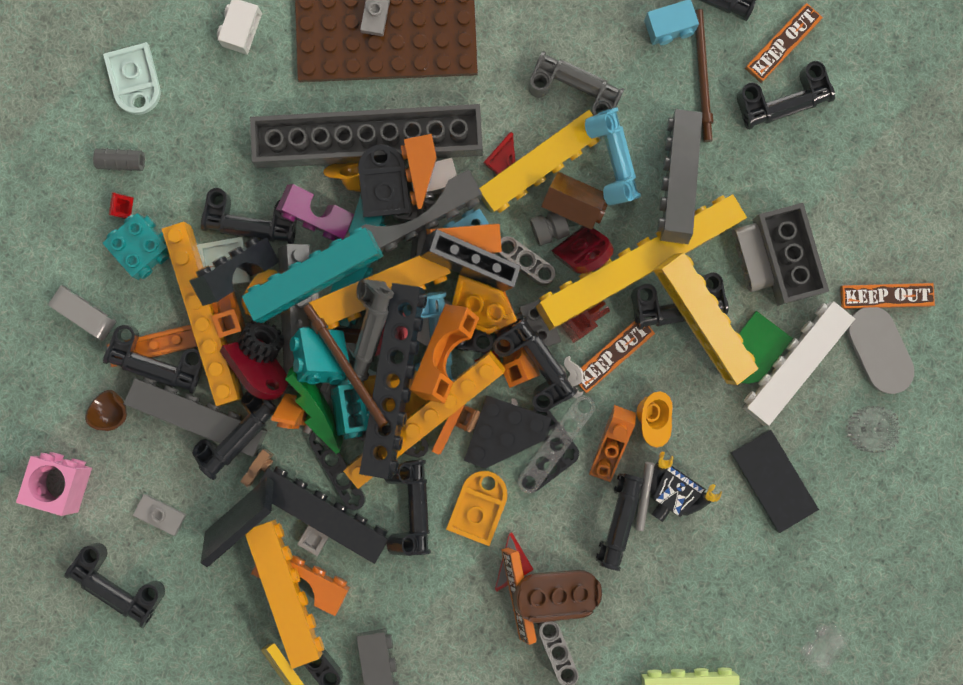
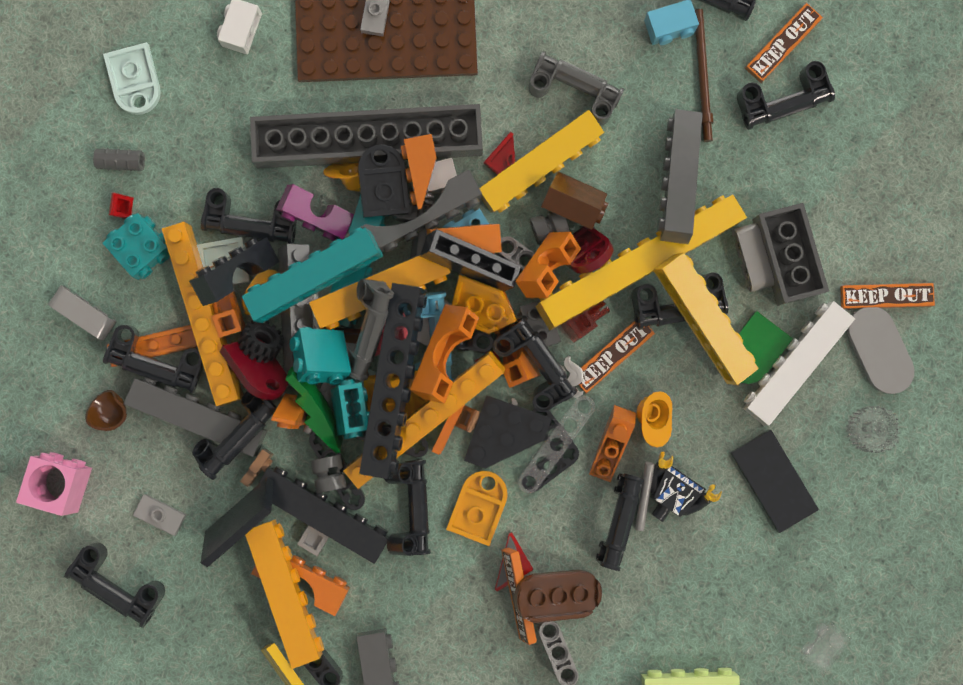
reddish brown bar [303,304,388,427] -> none
medium azure piece [585,107,641,206] -> none
none -> dark grey wheel [310,455,347,493]
none -> orange arch [515,232,581,298]

